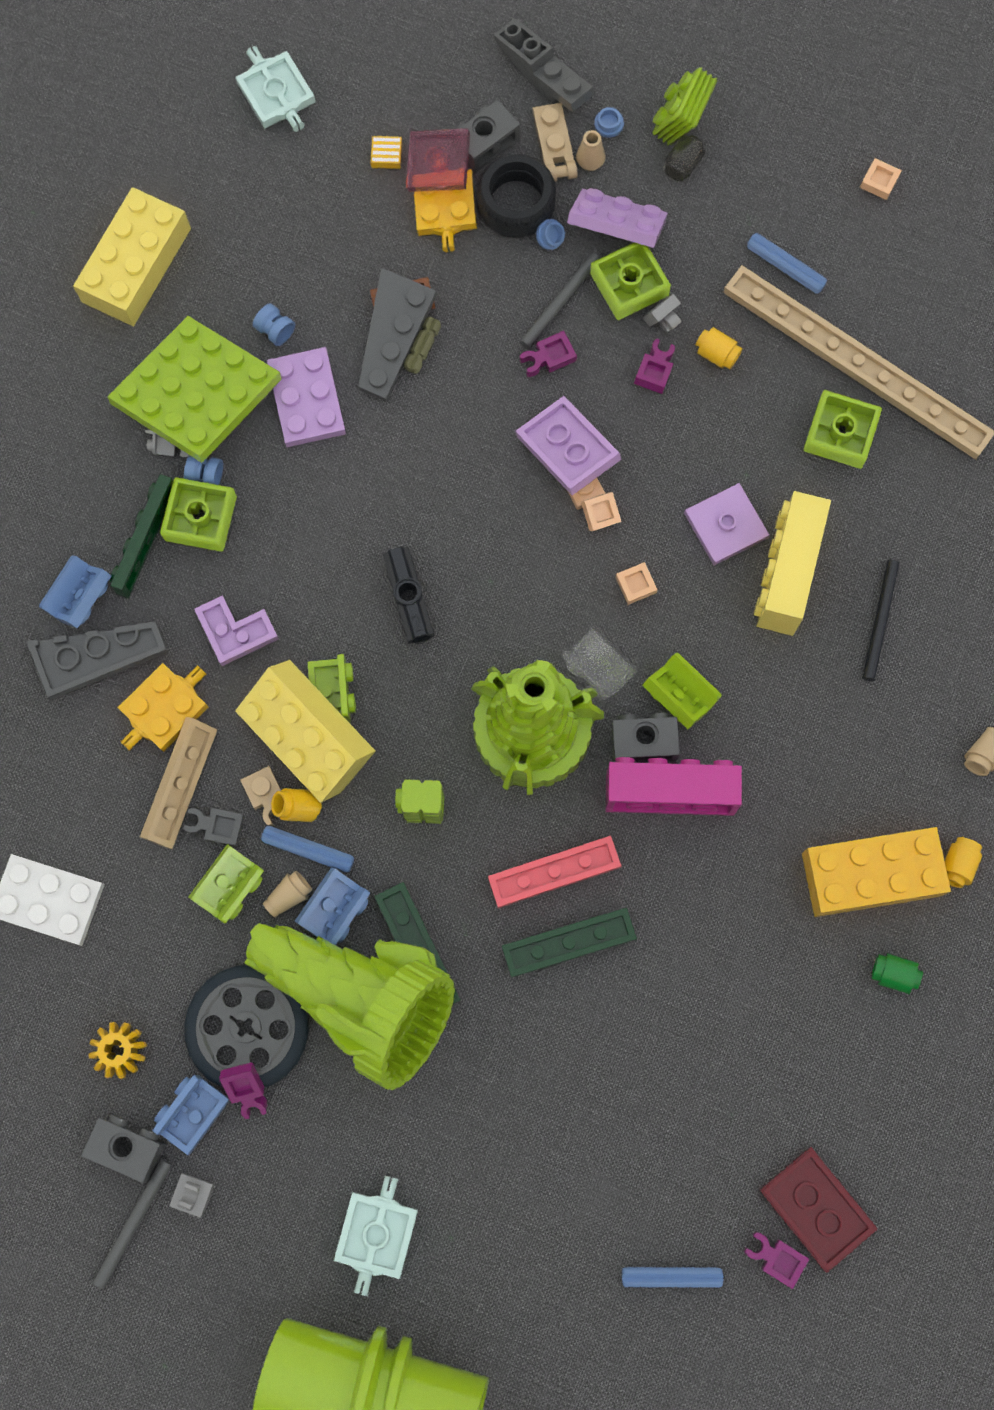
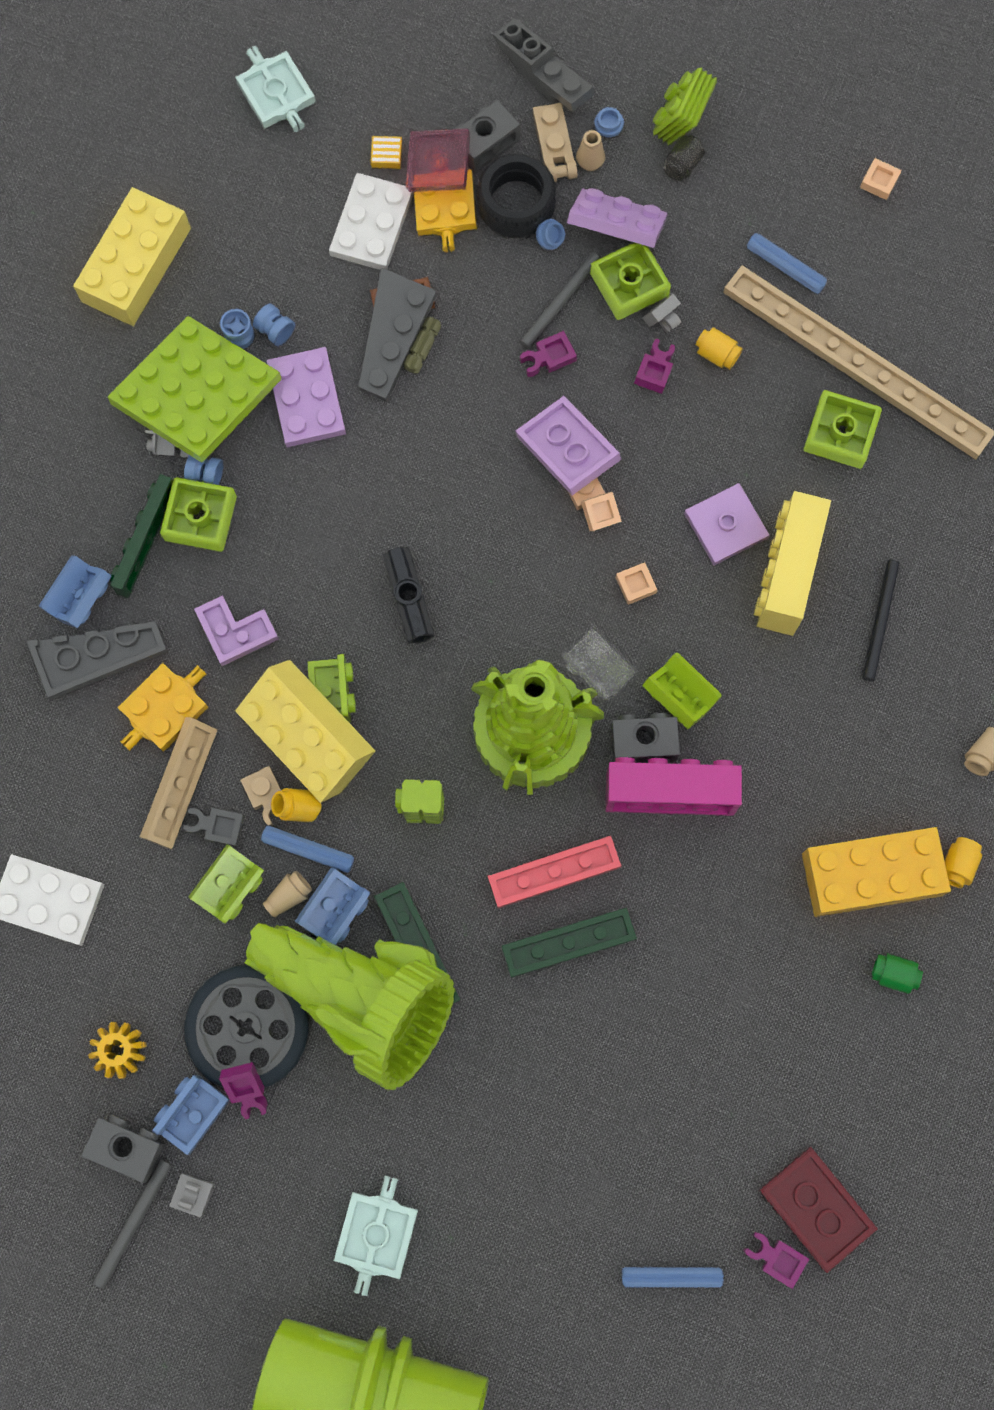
none -> medium blue wheel [220,309,255,349]
none -> white plate [329,173,414,270]

